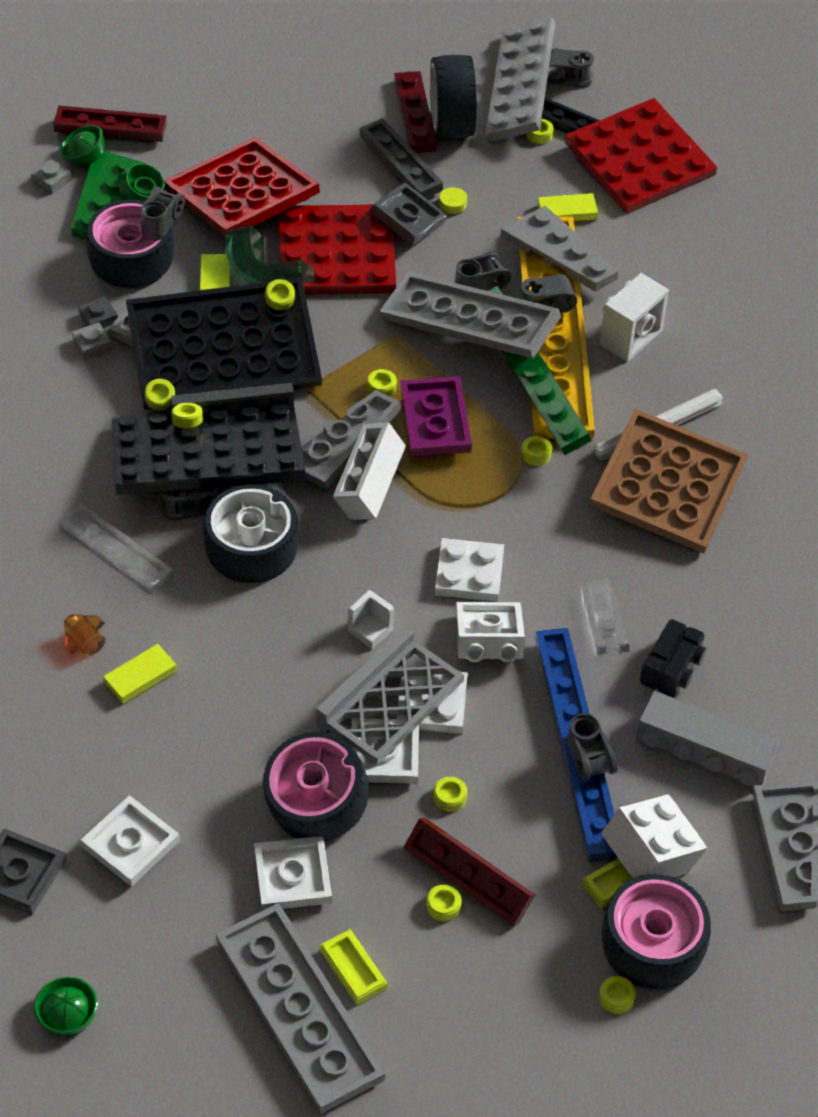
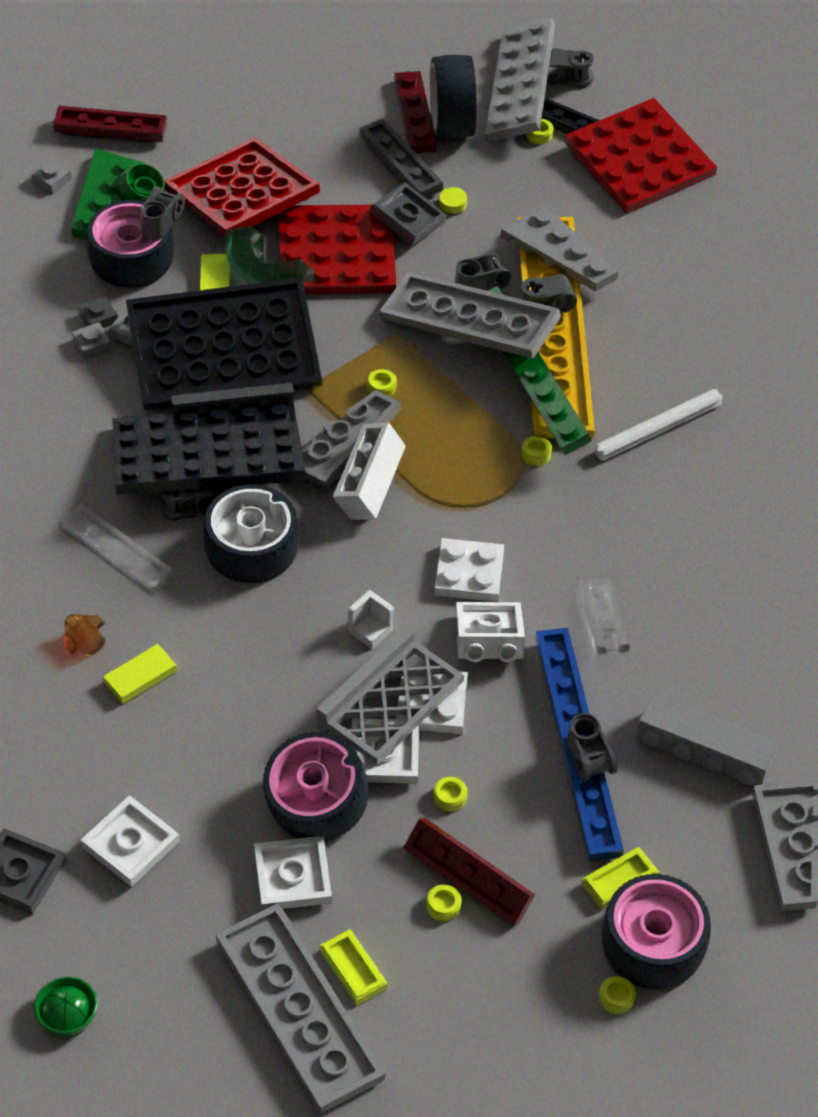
green hat [60,125,105,167] -> none
neon yellow tile [144,379,175,411] -> none
neon yellow tile [171,403,203,428] -> none
neon yellow tile [265,279,295,310] -> none
magenta plate [400,376,472,457] -> none
neon yellow tile [537,193,598,221] -> none
medium nougat plate [588,408,748,554] -> none
white brick [599,273,669,362] -> none
white brick [601,794,708,878] -> none
black brick [640,619,707,698] -> none

